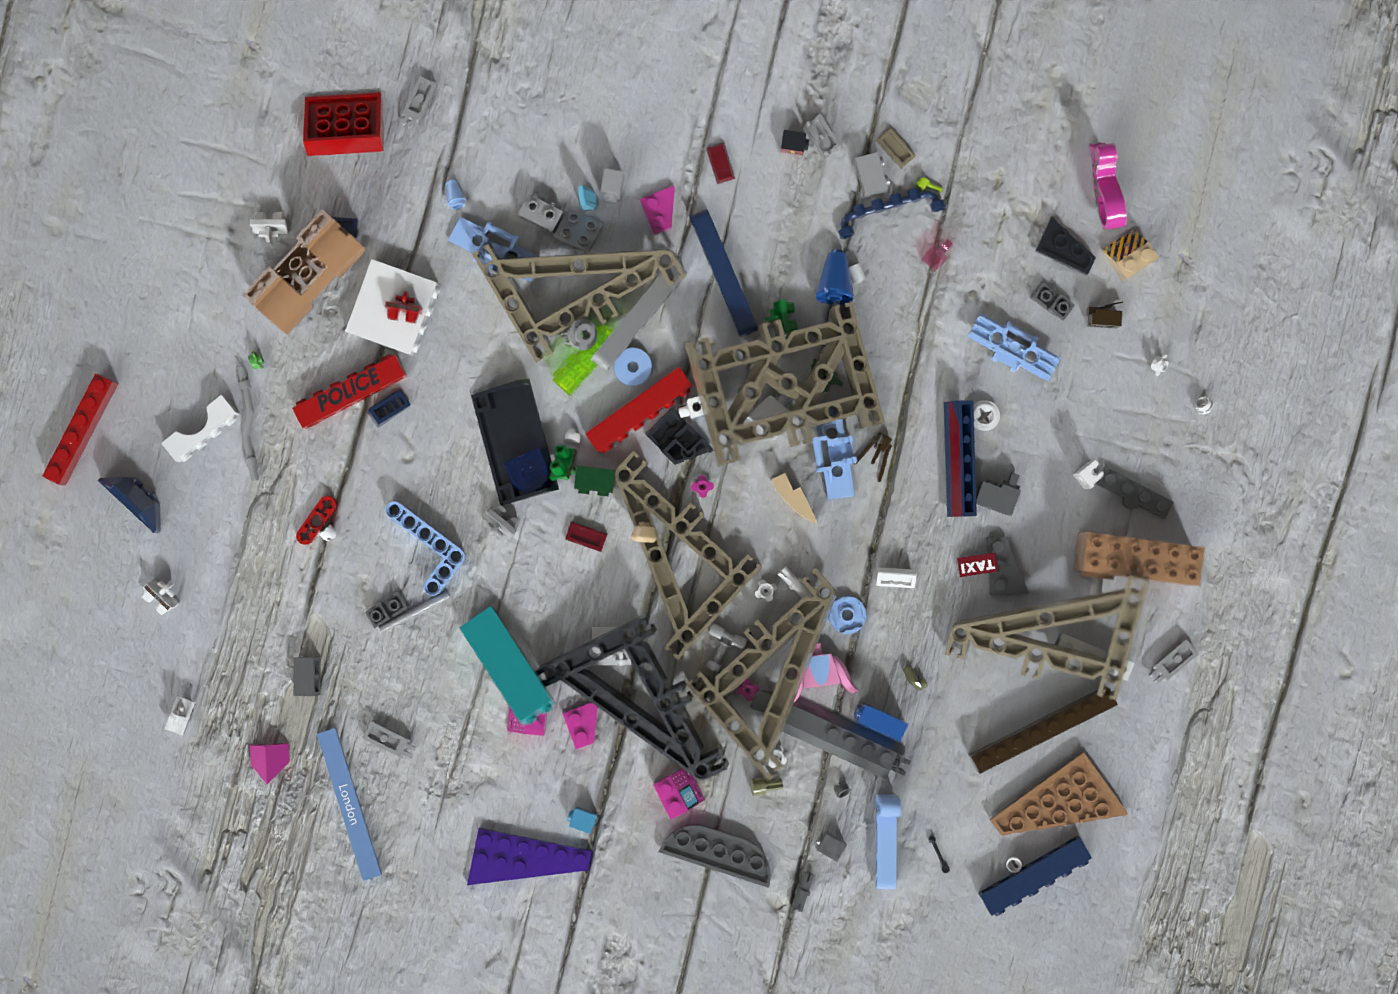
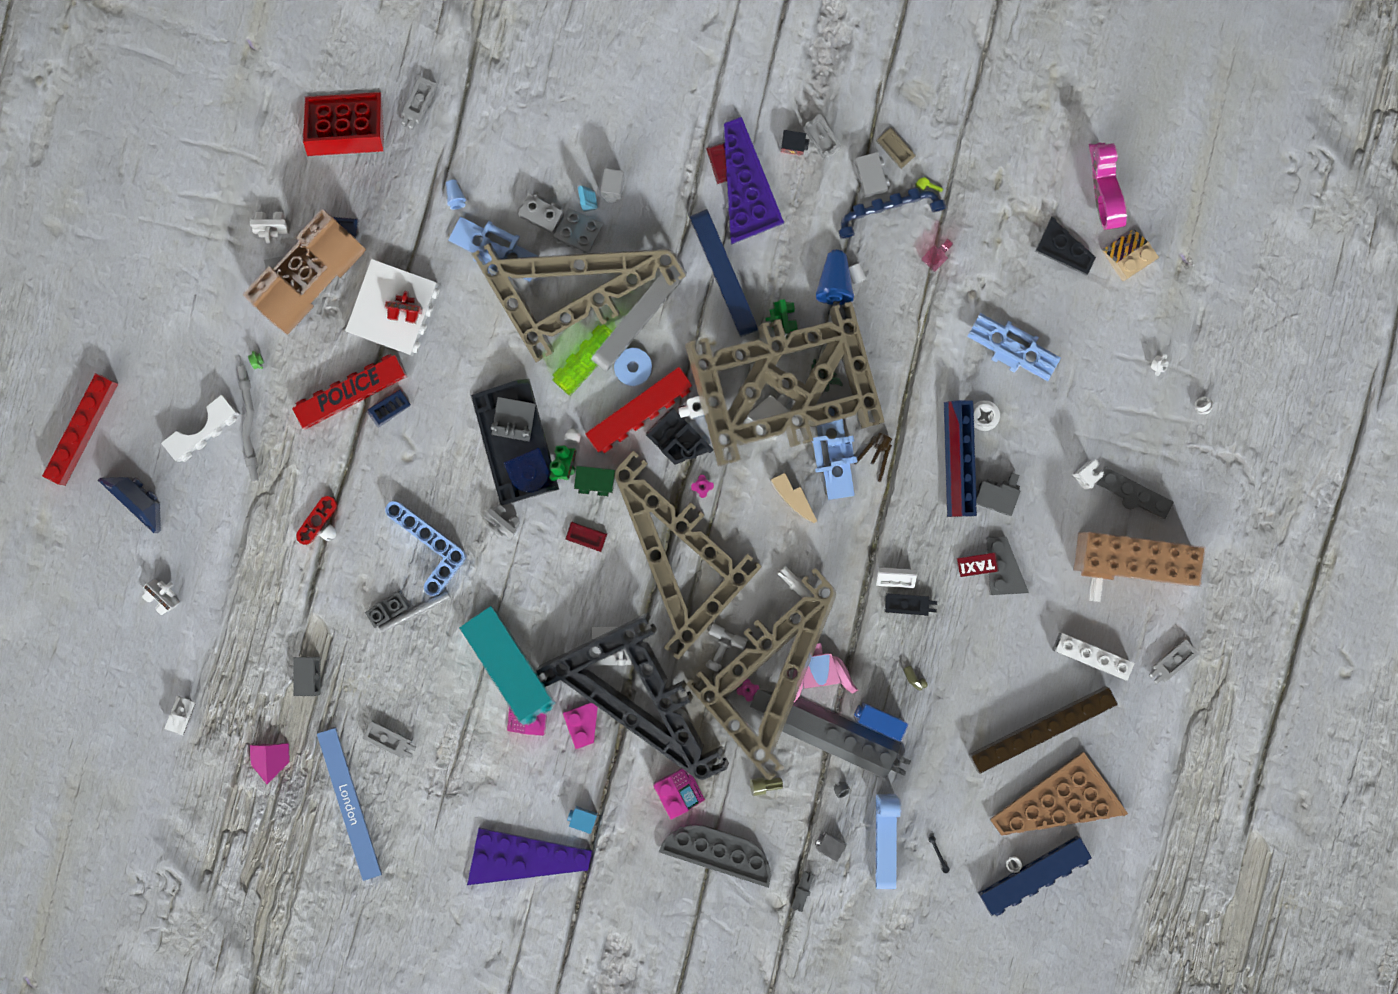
light grey piece [561,319,597,350] -> none
tan cone [631,522,657,543] -> none
dark pink wing [640,186,675,235] -> none
white plate [755,580,777,602] -> none
white plate [768,746,787,768] -> none
light blue tile [828,596,867,634] -> none
dark tan piece [945,572,1149,700] -> none
dark grey slope [1030,282,1075,321] -> none
dark brown piece [1086,301,1123,329] -> none
none -> dark grey hinge [491,397,536,441]
none -> dark purple wing [724,117,784,245]
none -> black hinge [884,593,938,616]

